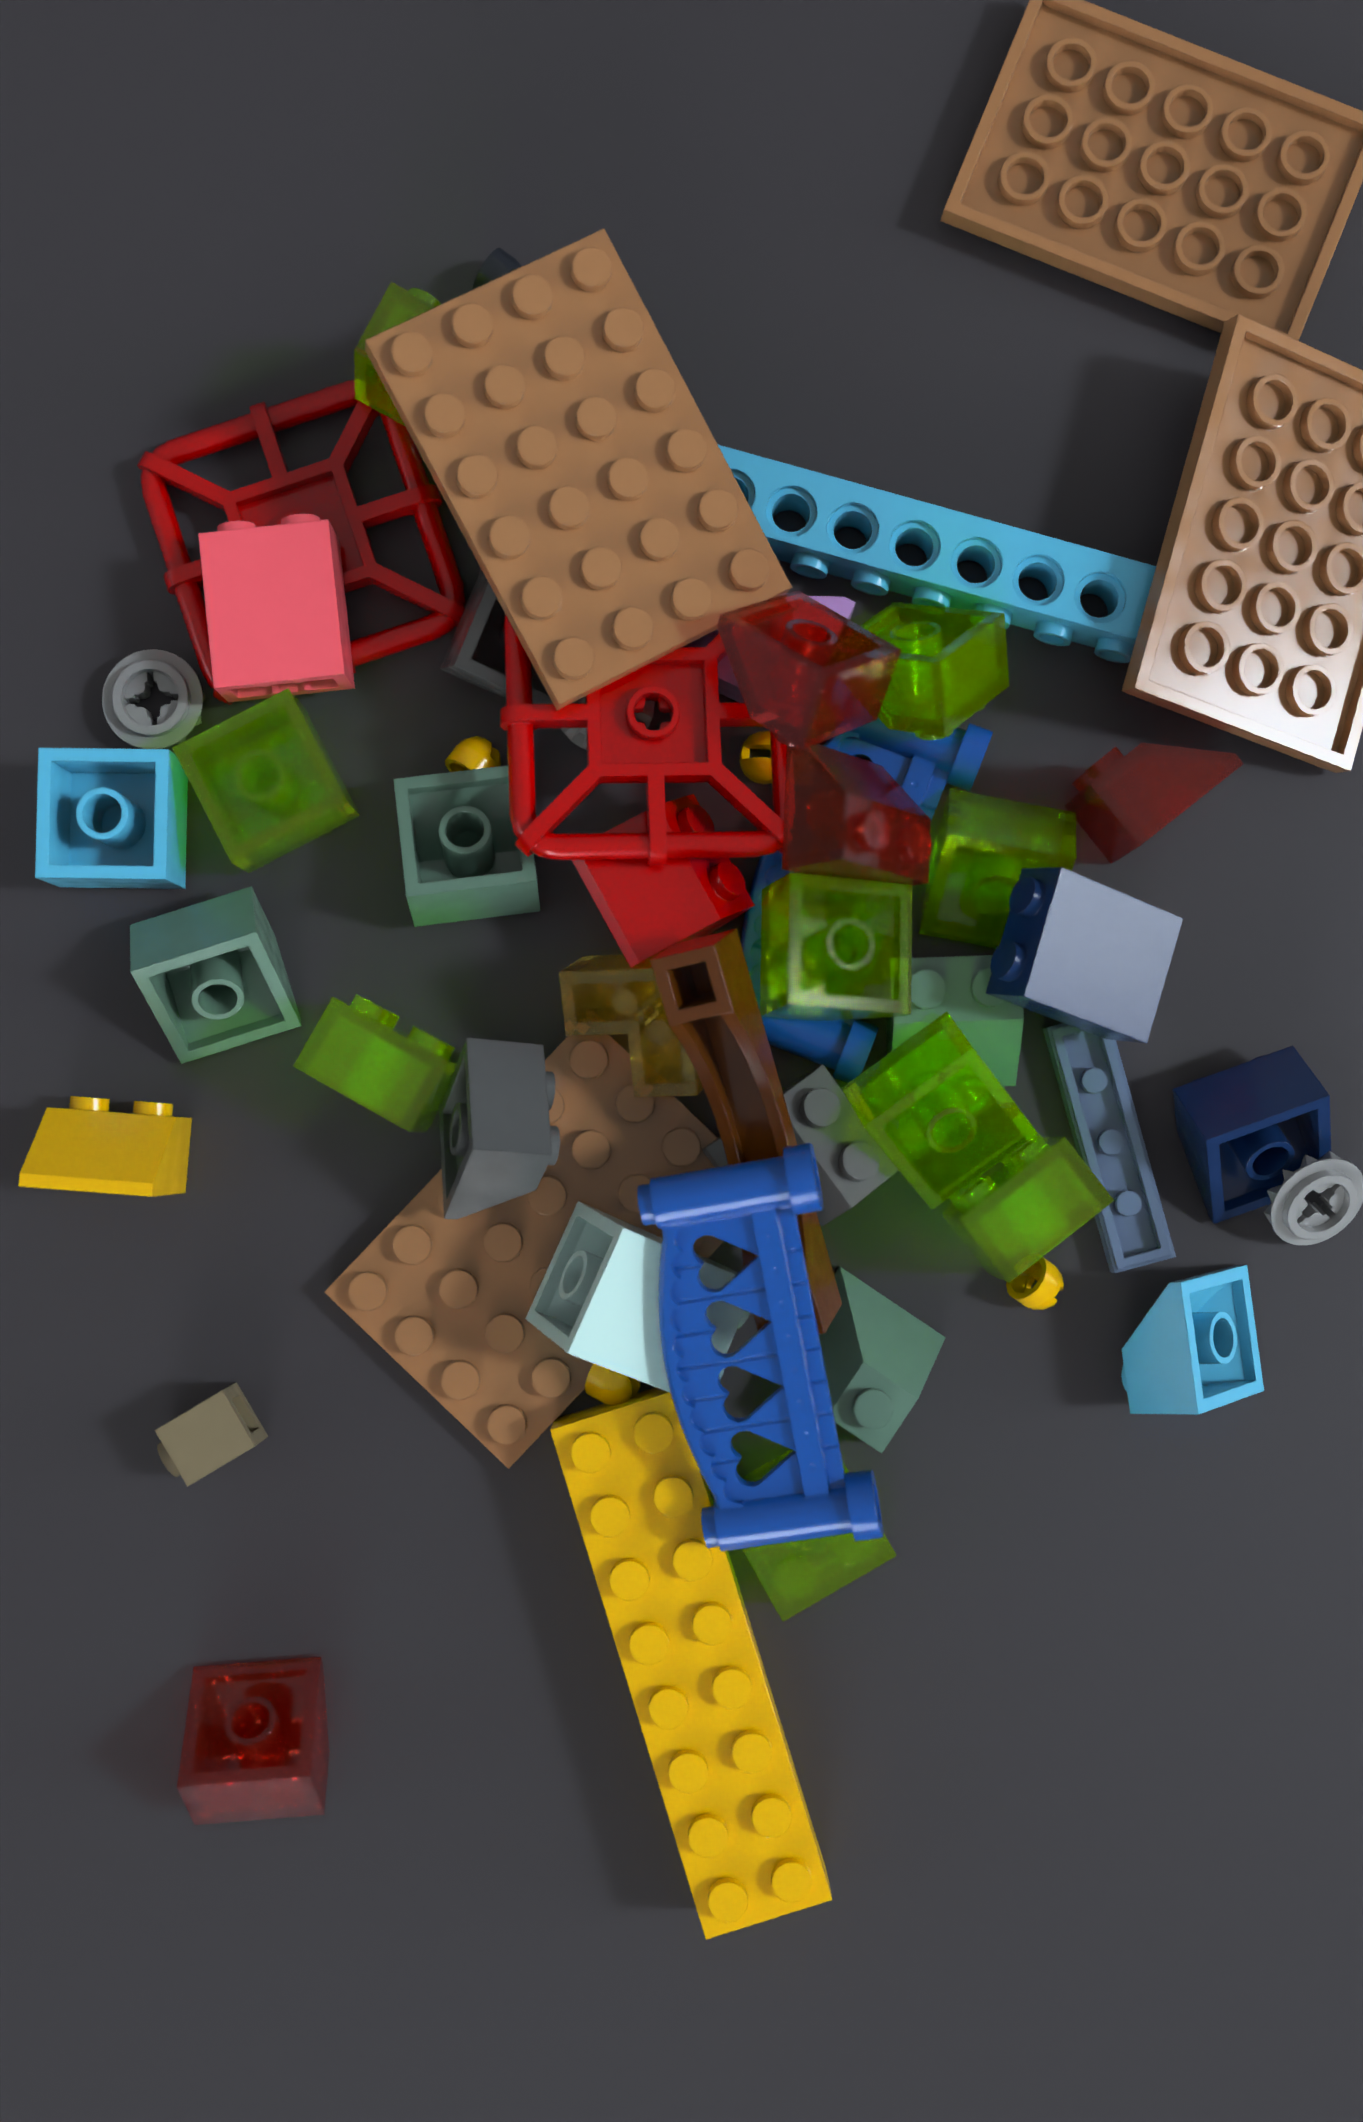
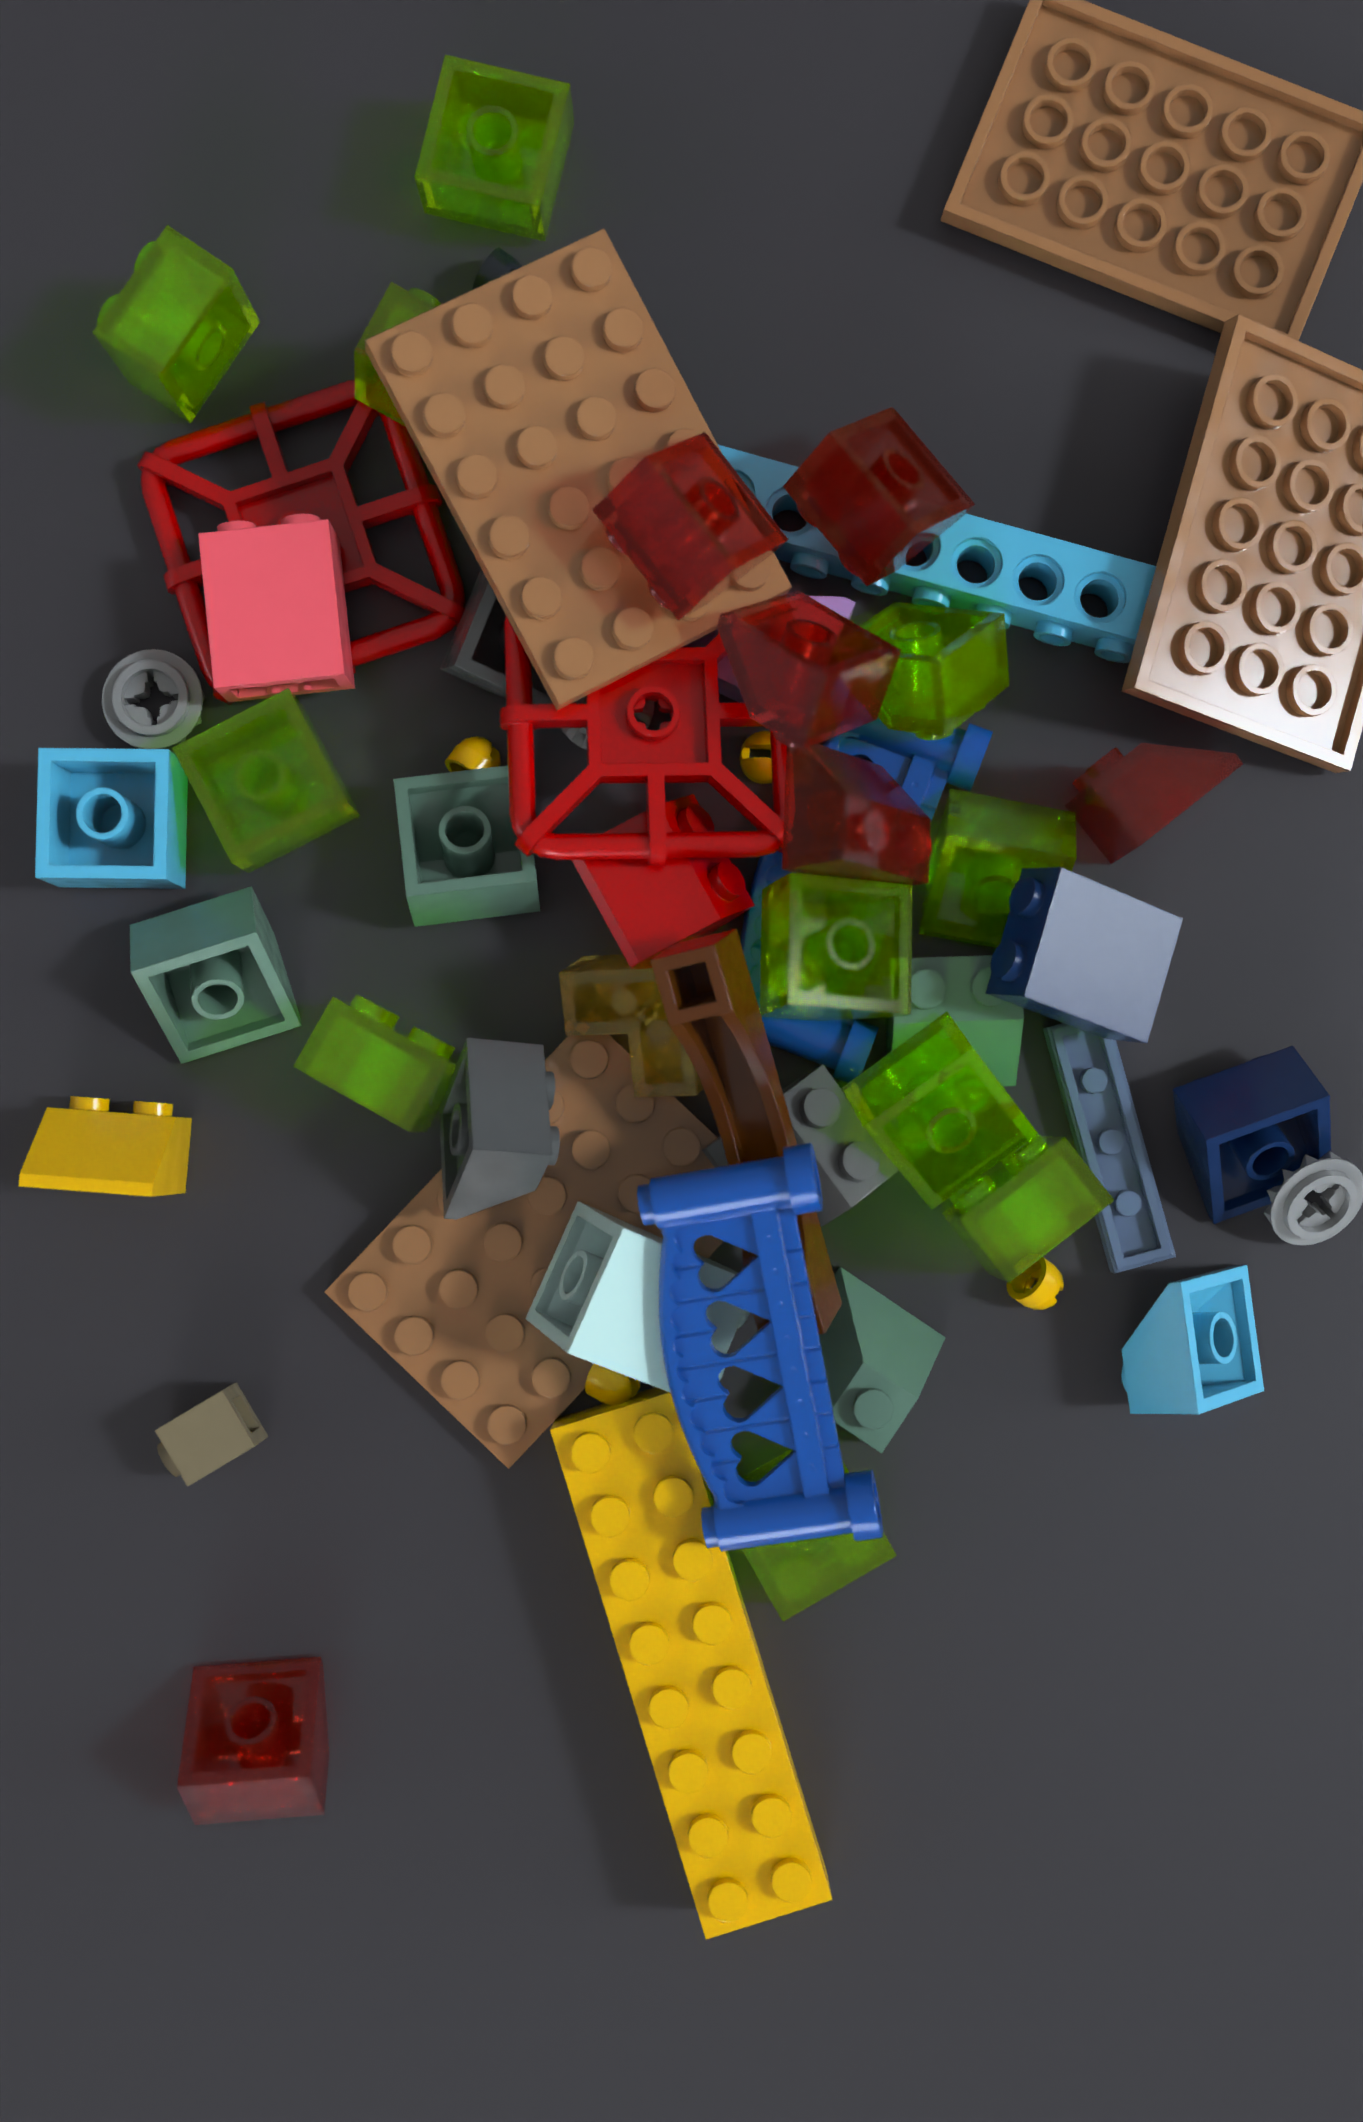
none -> clear neon green brick [92,225,260,423]
none -> clear neon green brick [414,54,574,241]
none -> clear red slope [592,432,789,620]
none -> clear red slope [783,407,975,586]

